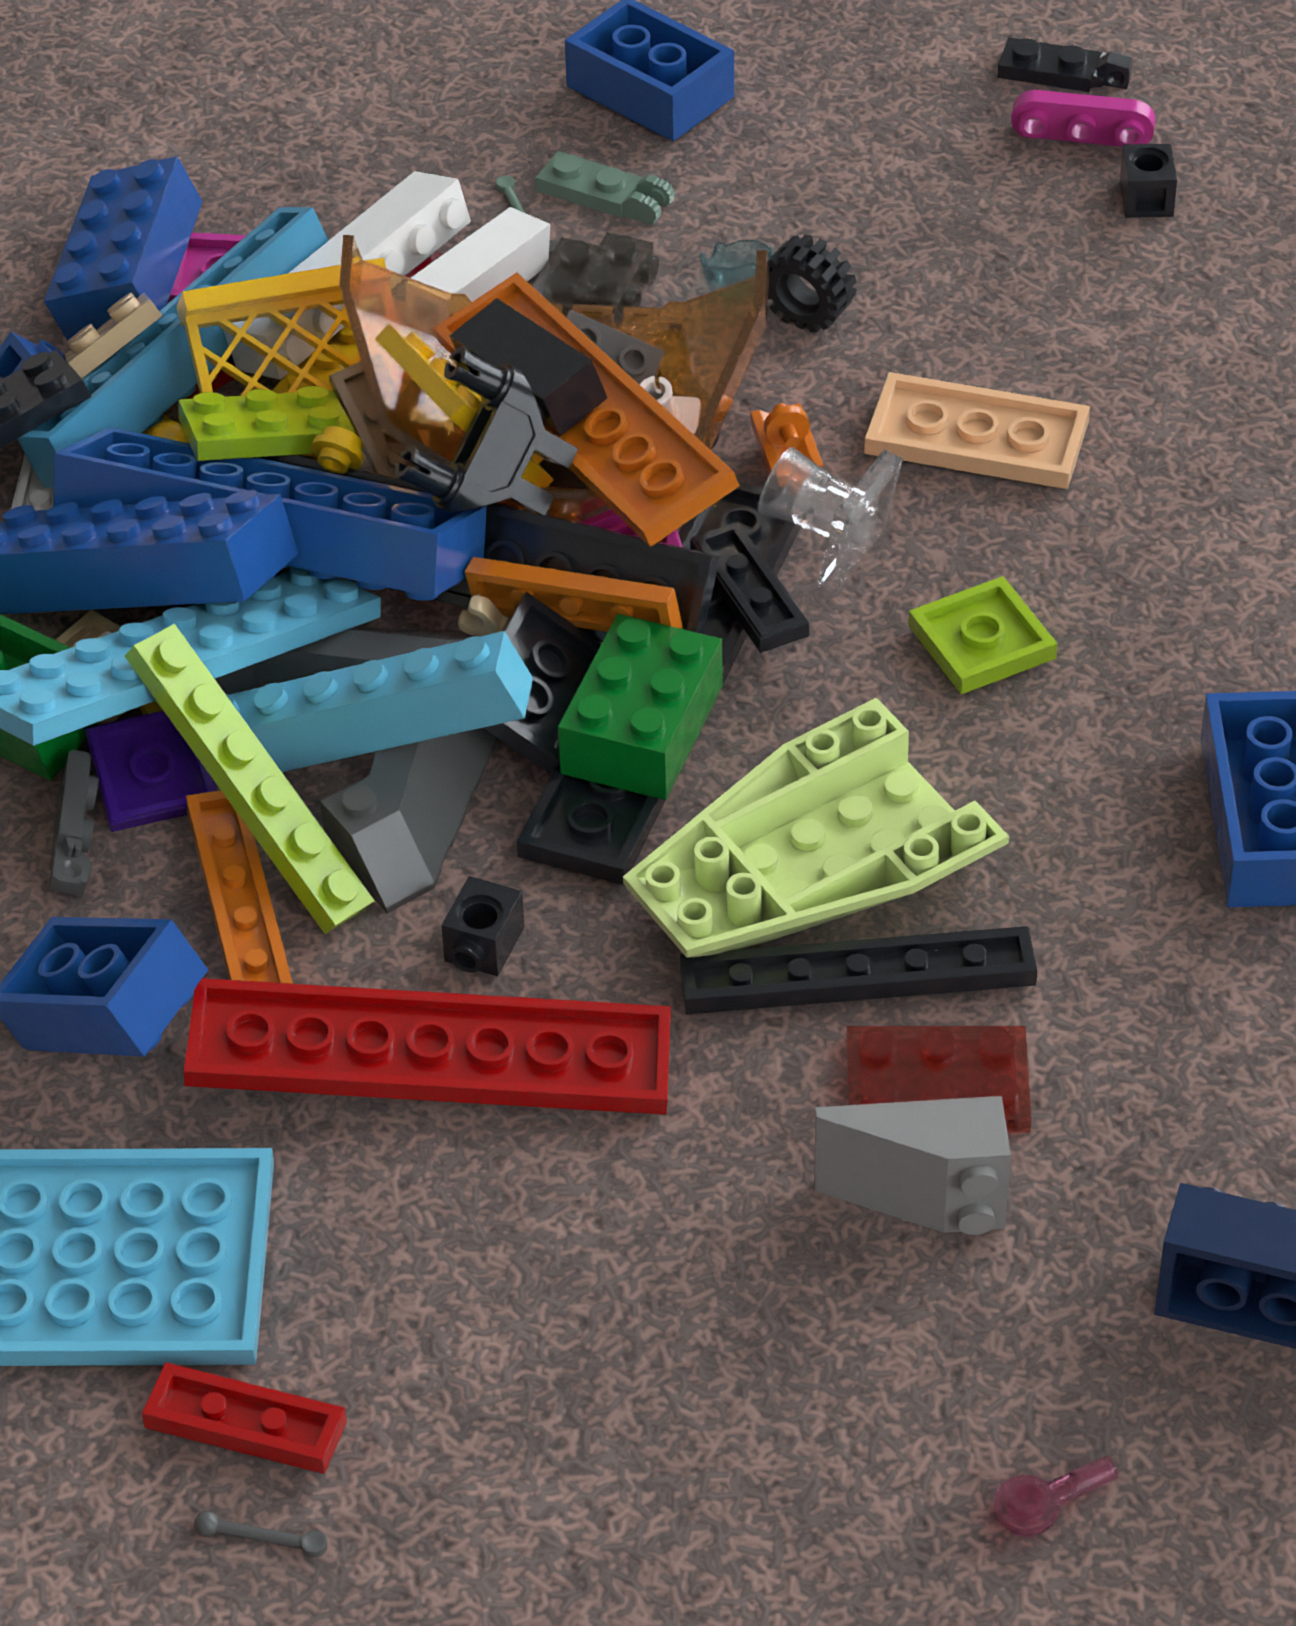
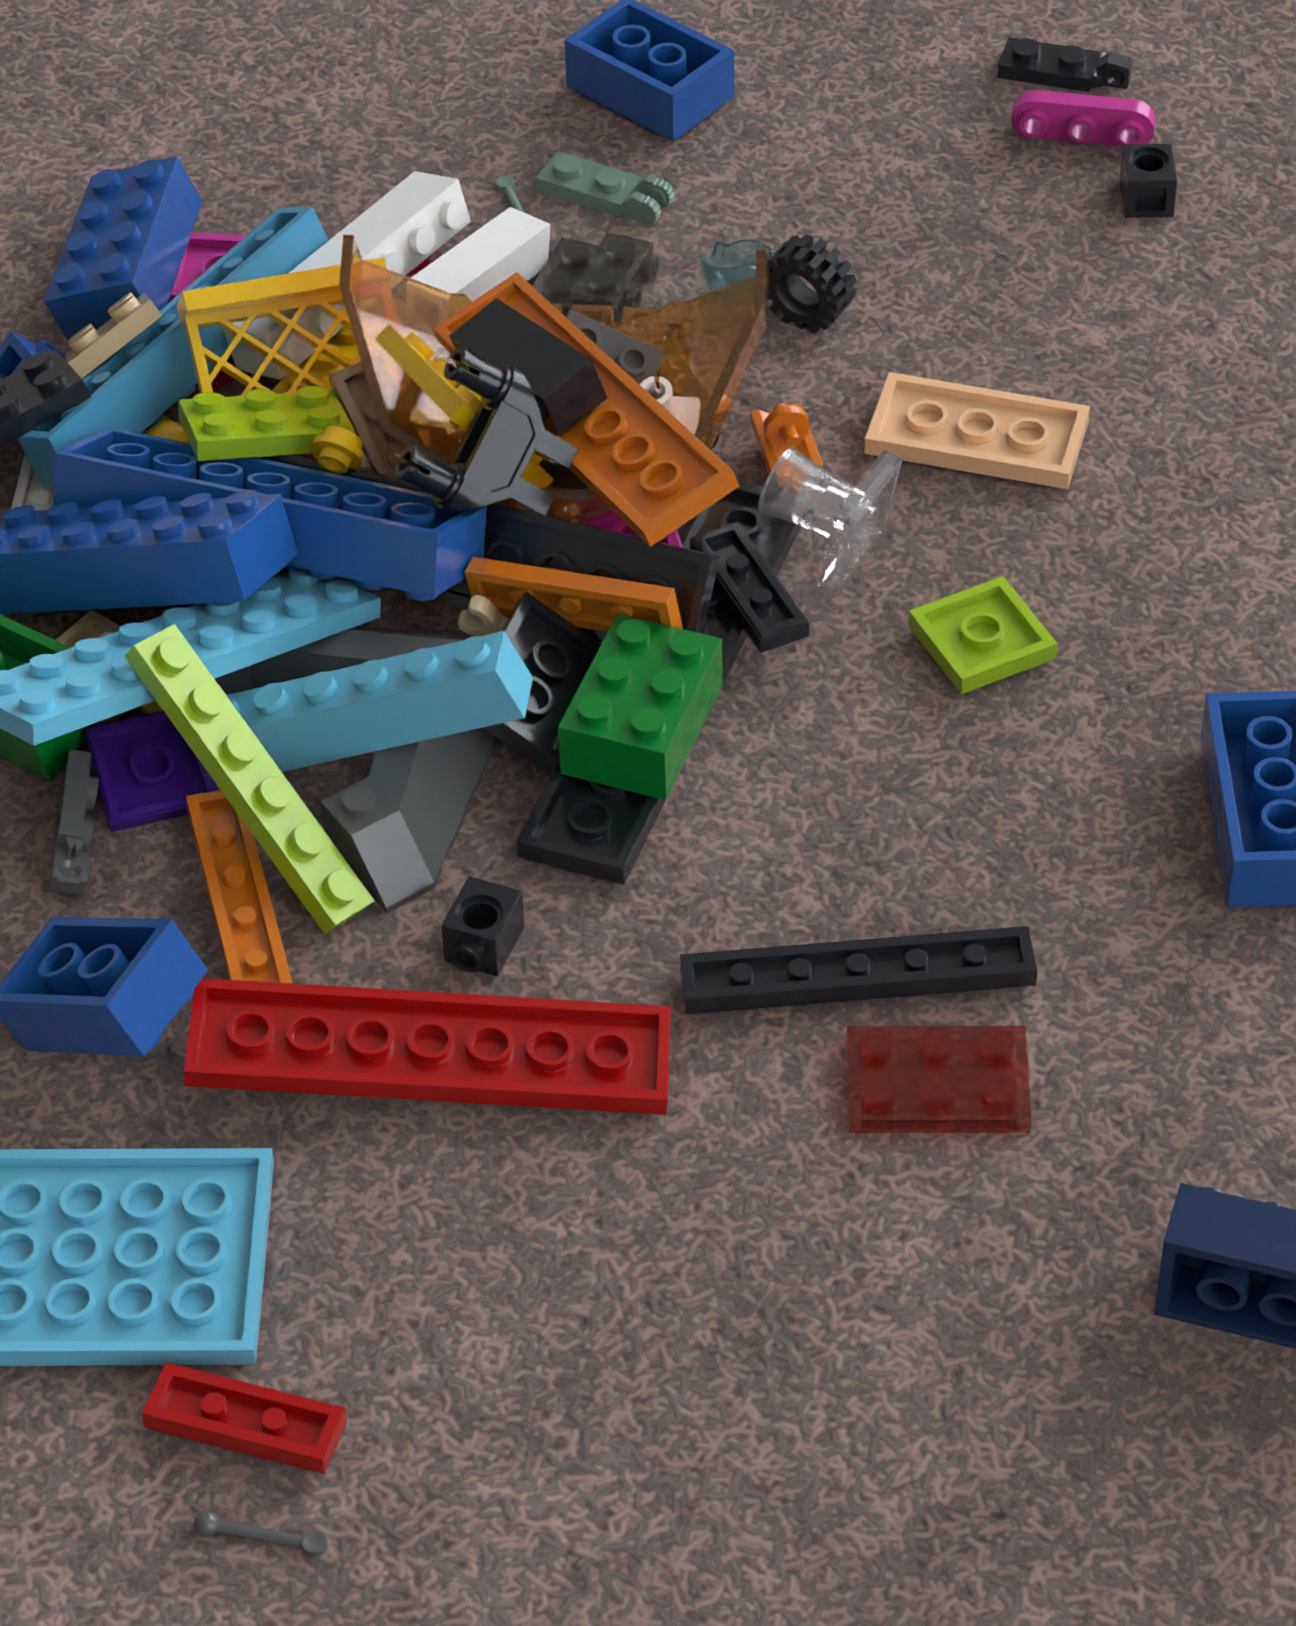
yellowish green wedge [623,698,1009,958] -> none
light grey slope [814,1096,1011,1235] -> none
clear pink plate [994,1456,1118,1537] -> none

